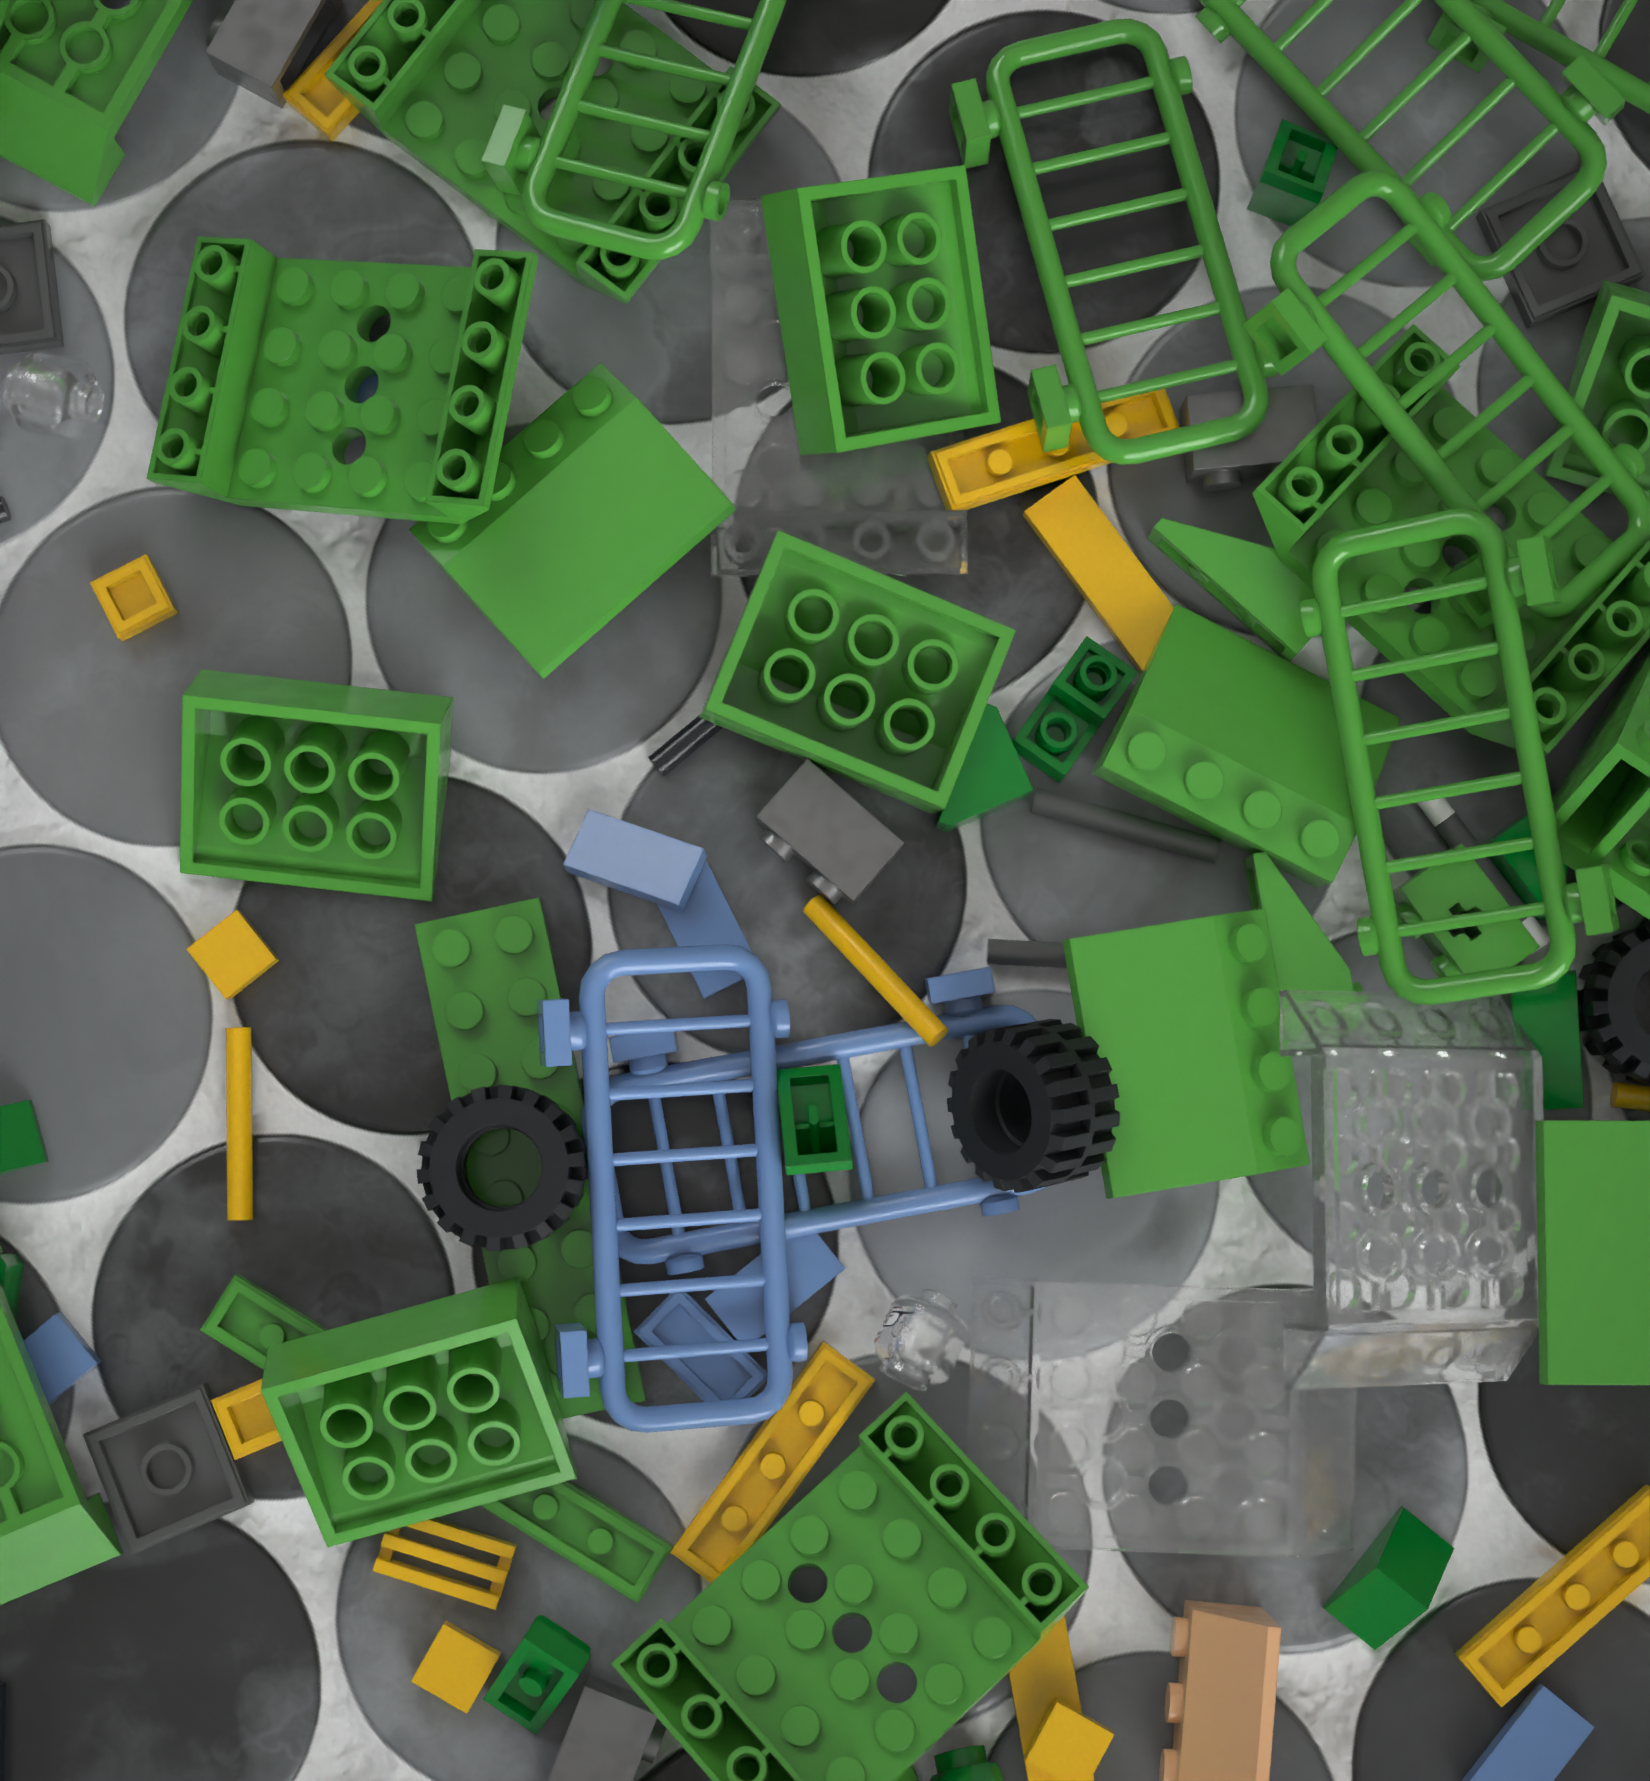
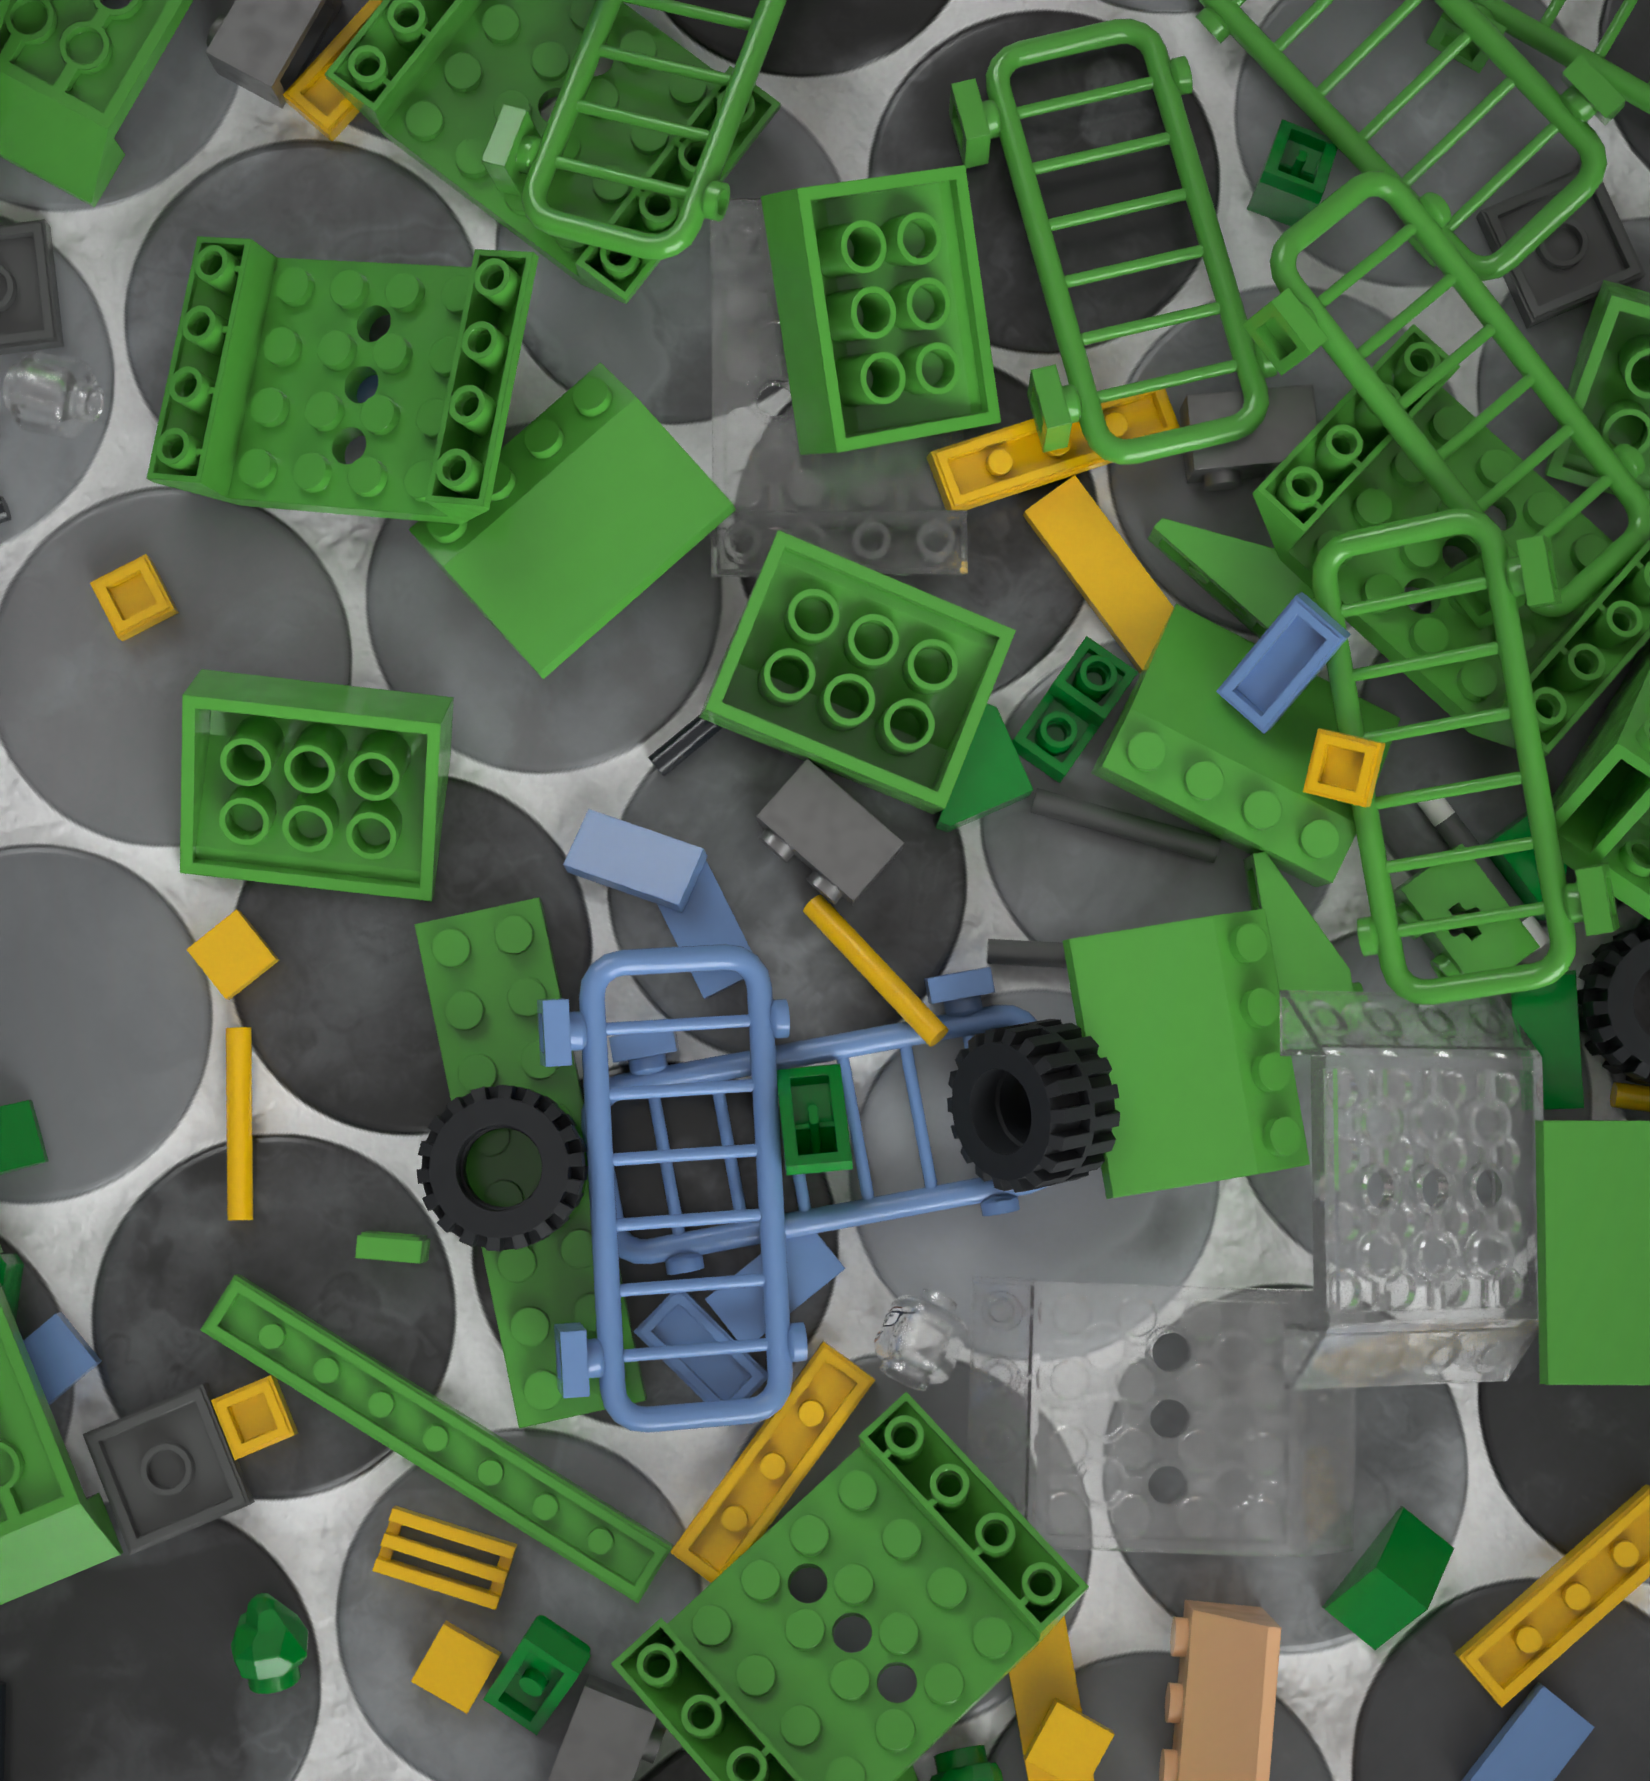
bright green slope [261,1277,577,1548] -> none
none -> green rock [231,1593,308,1694]
none -> bright green tile [355,1230,430,1264]
none -> medium blue tile [1216,592,1351,734]
none -> yellow tile [1303,728,1386,808]

